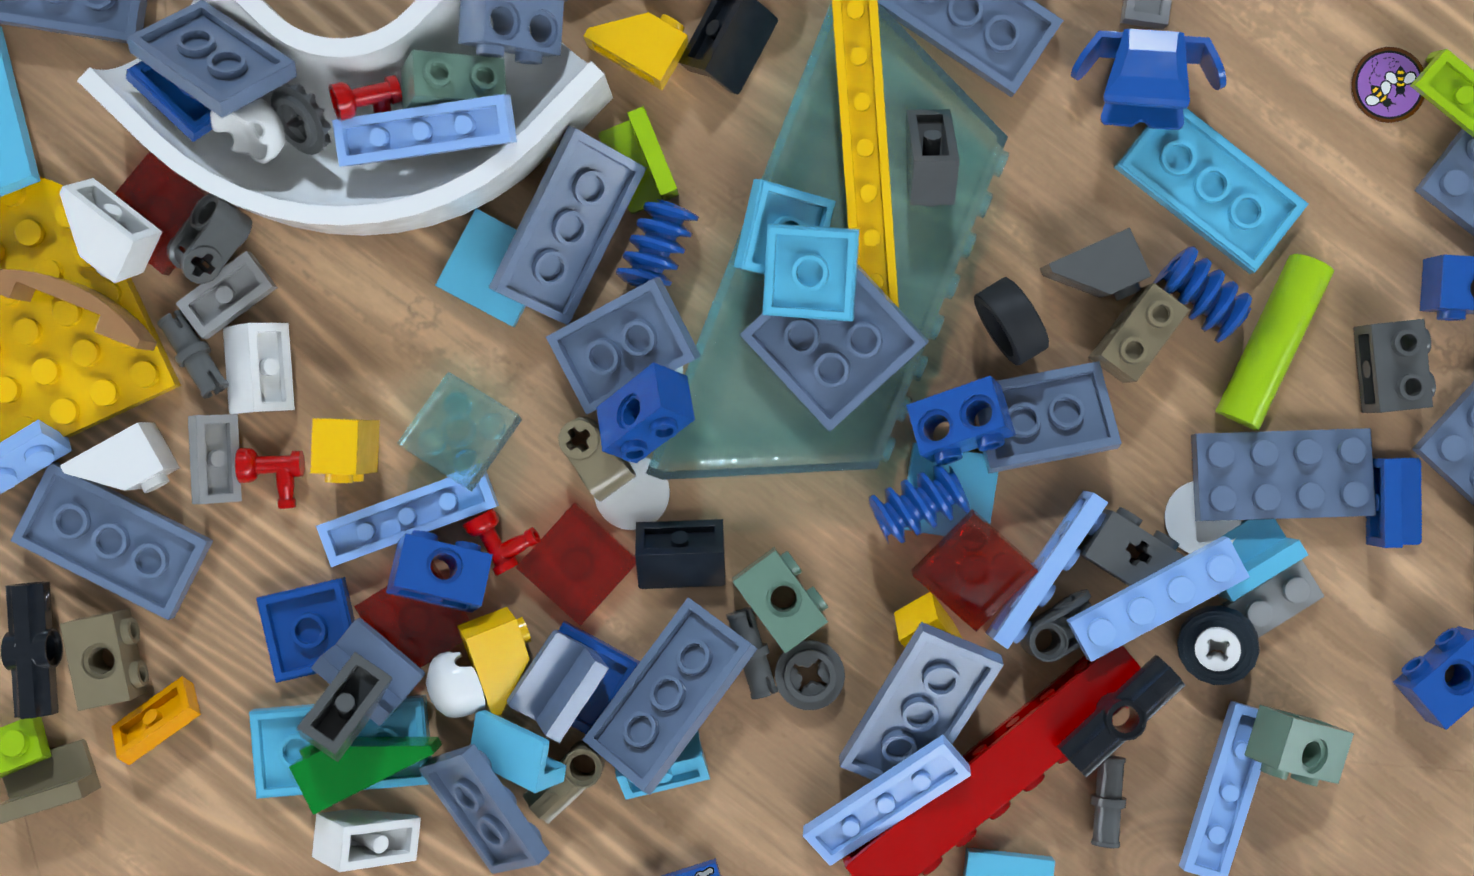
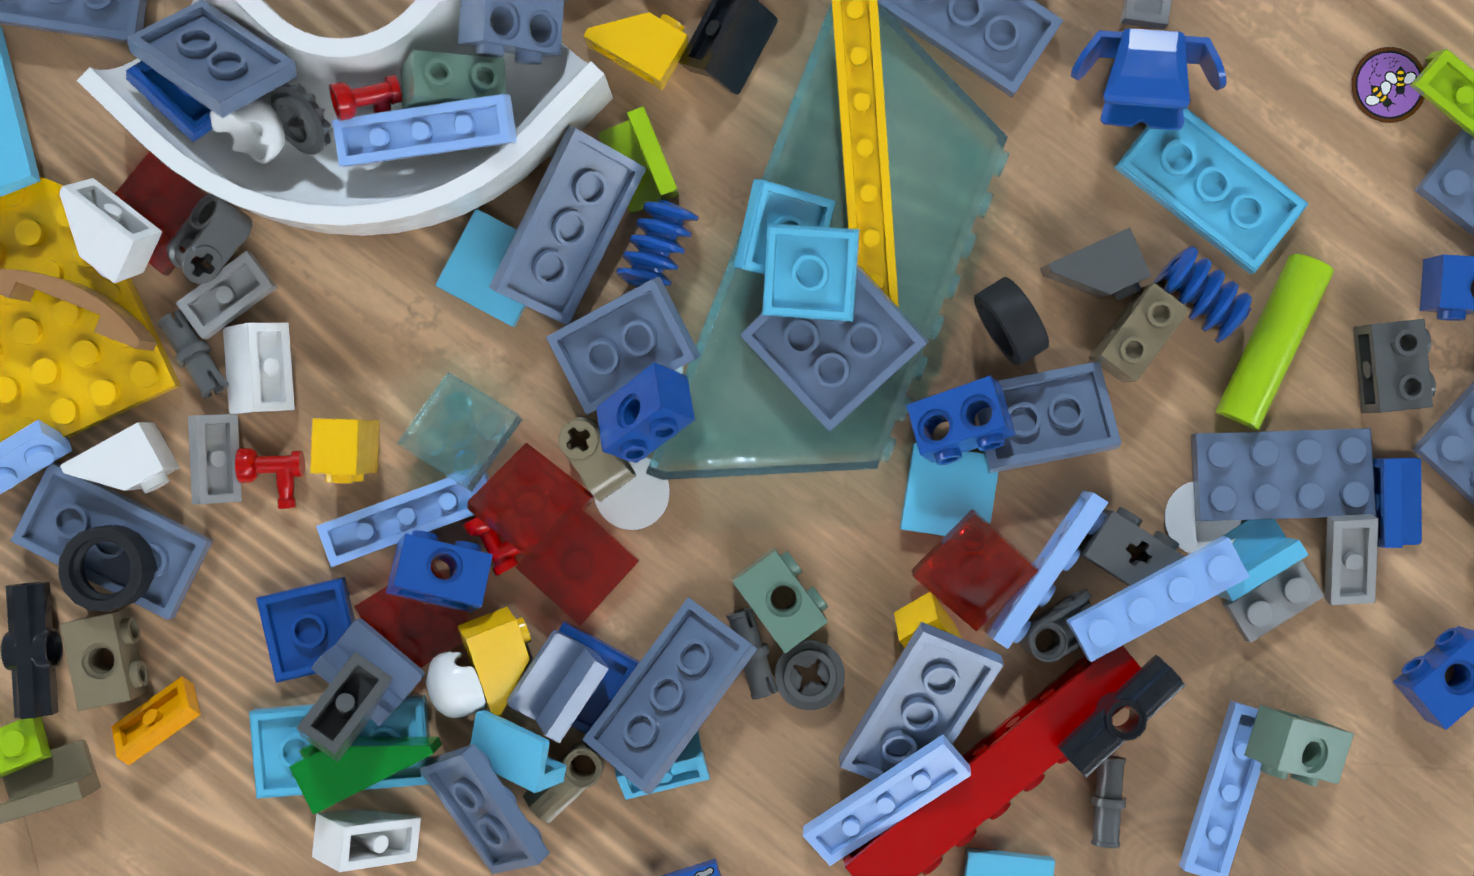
black panel [635,519,725,589] -> none
blue piece [869,465,970,544] -> none
dark grey slope [906,109,960,207] -> none
black wheel [1177,605,1260,685] -> none
none -> black tyre [58,525,155,612]
none -> clear red plate [467,442,594,563]
none -> light grey plate [1324,514,1378,605]

